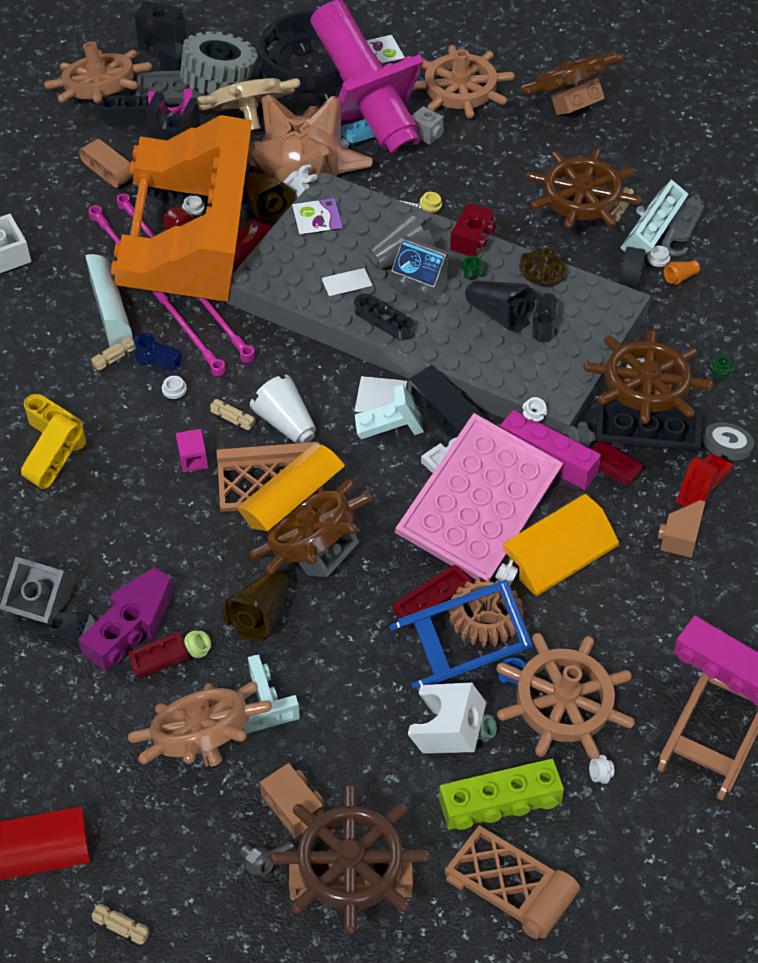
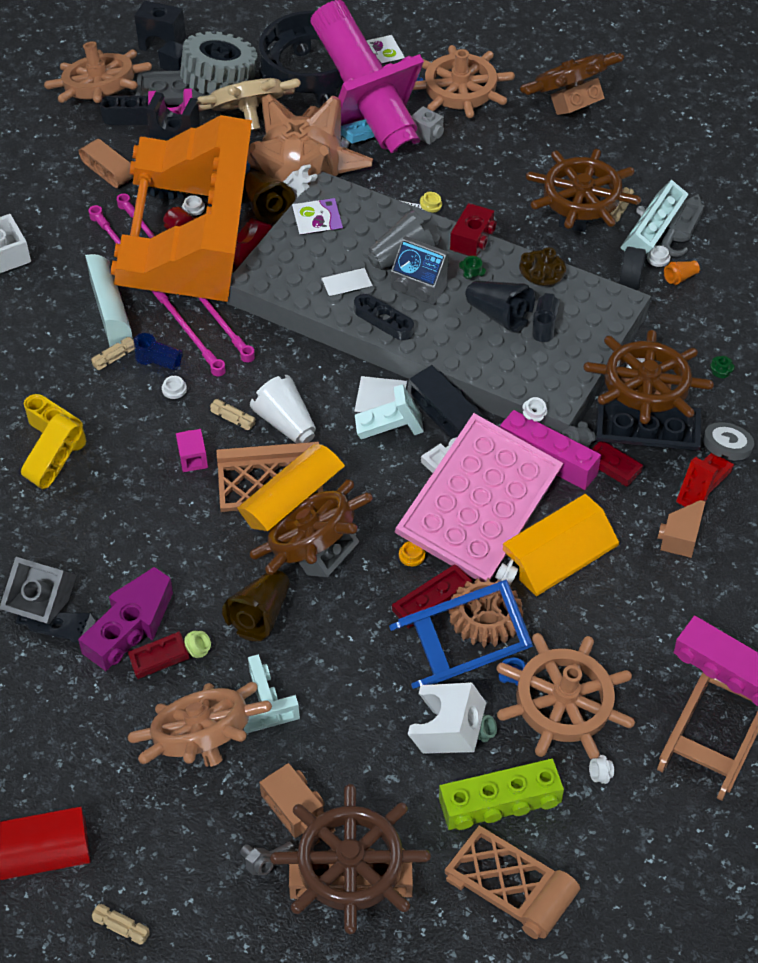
none -> light orange plate [399,541,425,567]

